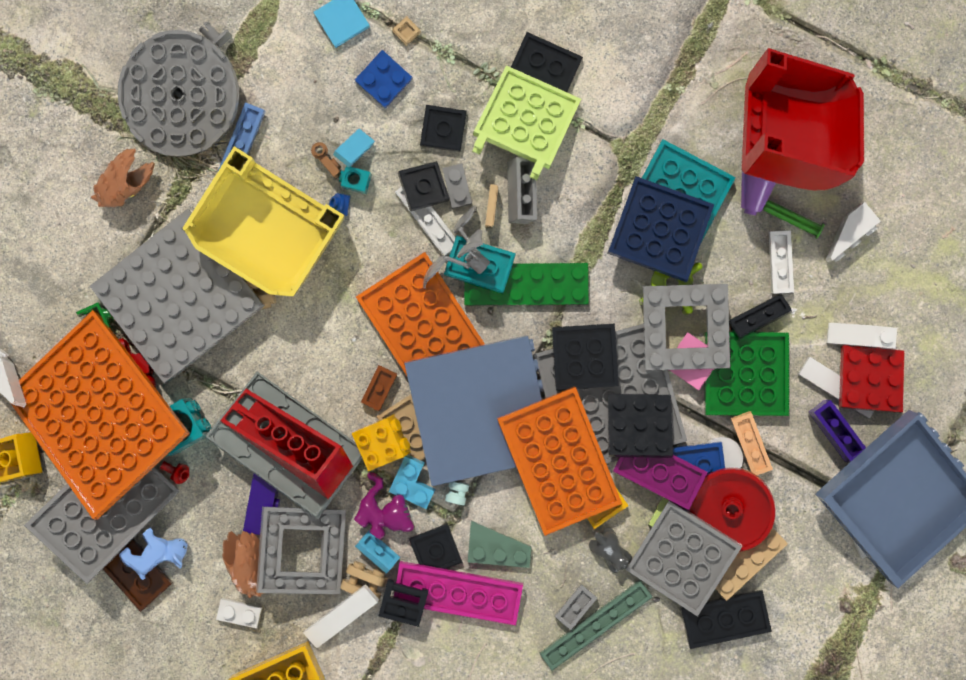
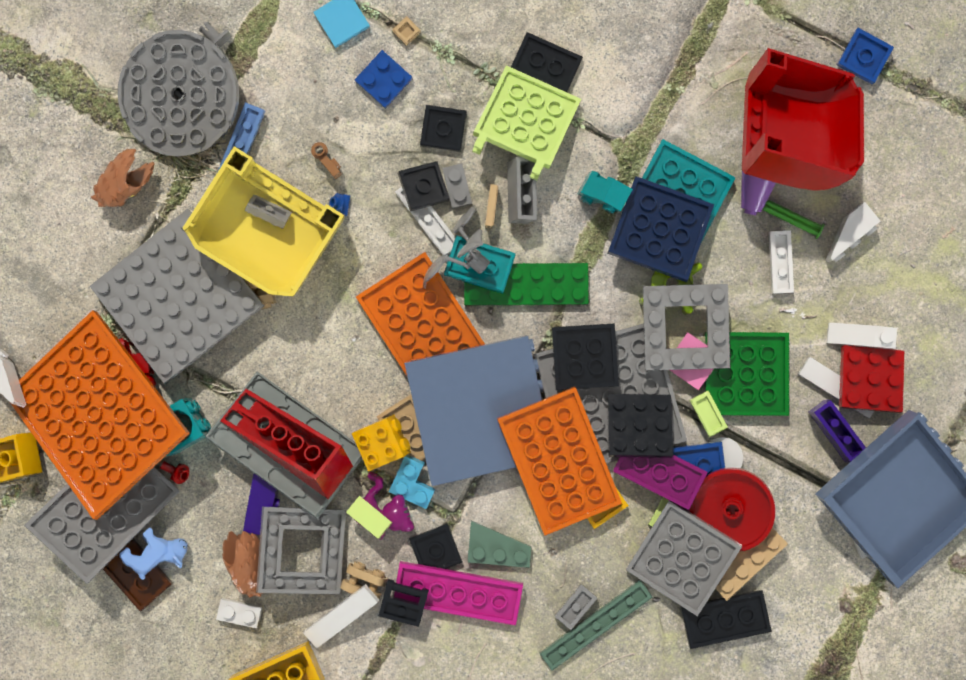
green bracket [76,302,114,330] -> none
medium azure tile [333,128,375,168] -> none
teal brick [339,166,372,195] -> none
medium azure plate [355,530,400,574] -> none
dark orange plate [361,365,398,411] -> none
light aqua wheel [445,481,469,505] -> none
dark grey animal [589,528,632,573] -> none
black tile [729,294,792,340] -> none
light nougat plate [731,411,773,475] -> none
none -> light grey plate [245,194,292,229]
none -> yellowish green tile [346,496,393,539]
none -> teal brick [577,171,633,214]
none -> yellowish green tile [689,390,728,437]
none -> blue plate [836,28,894,85]

